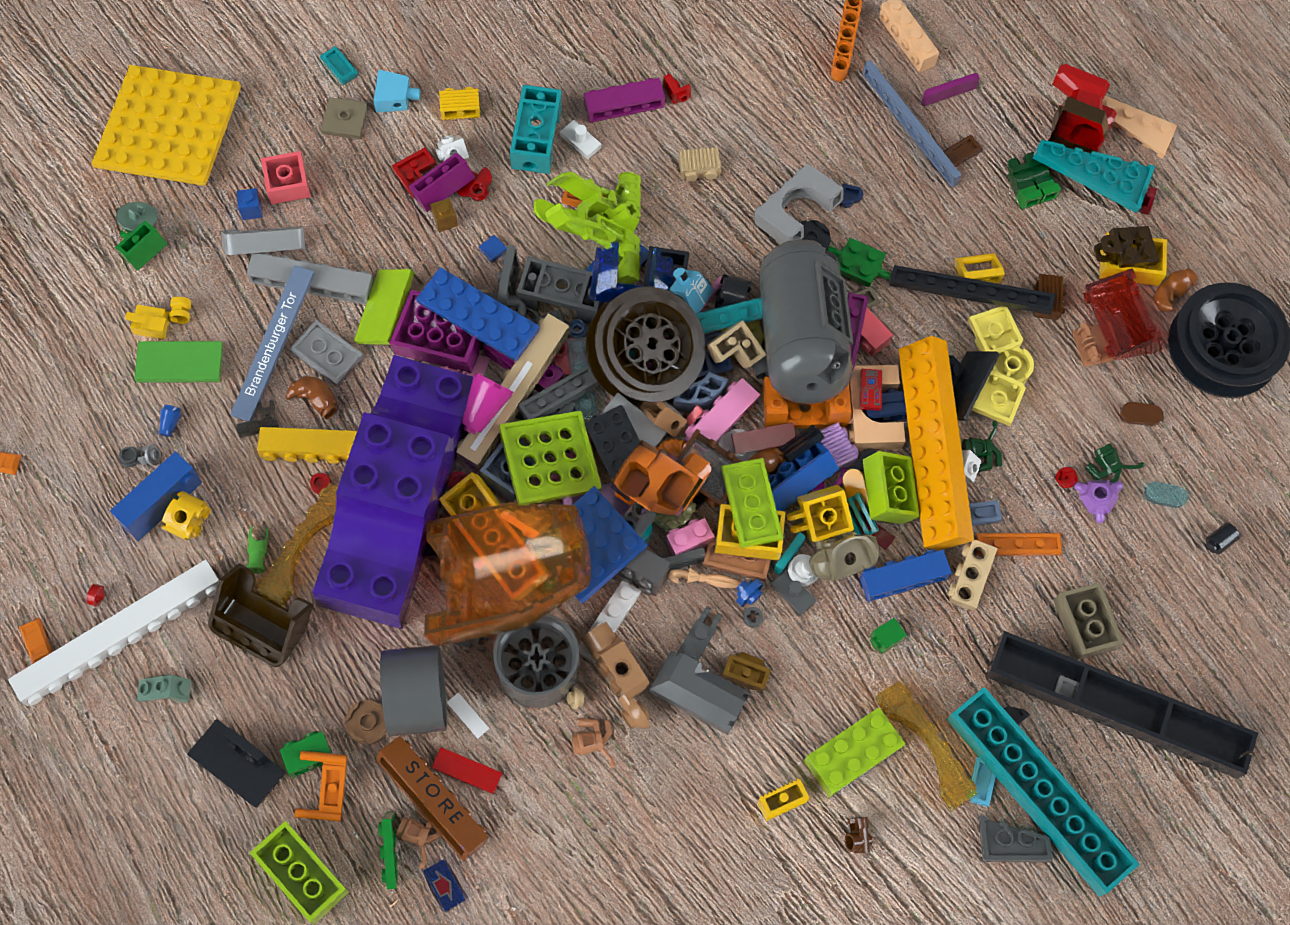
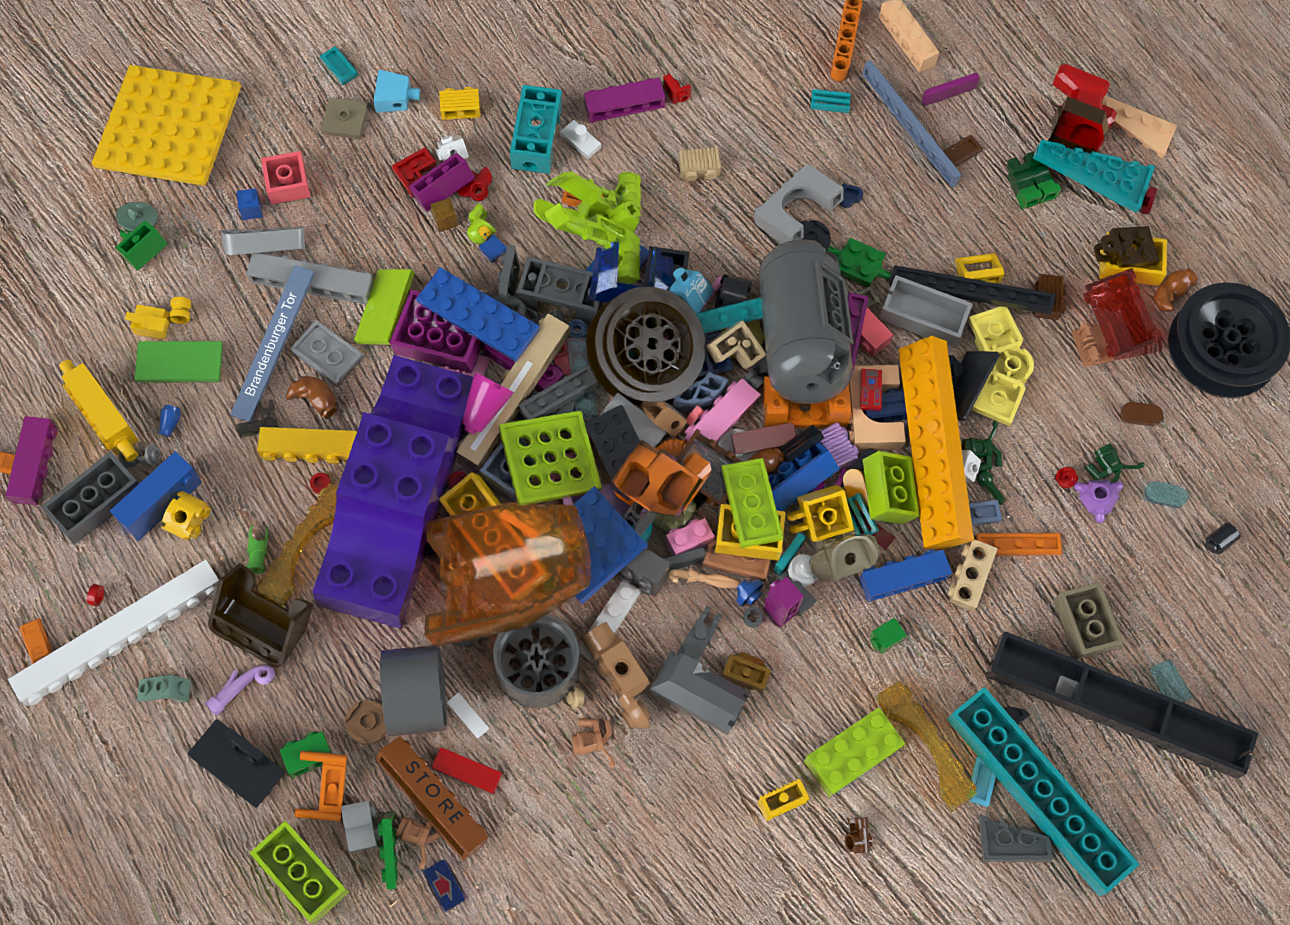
none -> magenta brick [5,416,57,505]
none -> dark grey brick [41,451,139,545]
none -> yellow brick [59,359,139,462]
none -> lavender plant [205,665,275,716]
none -> light grey brick [341,800,381,854]
none -> lime piece [467,203,496,245]
none -> dark grey wheel [743,367,764,390]
none -> magenta brick [764,577,804,628]
none -> teal tile [810,89,851,113]
none -> light grey piece [879,275,973,348]
none -> dark green bar [976,471,1006,505]
none -> clear light blue tile [1149,659,1193,703]

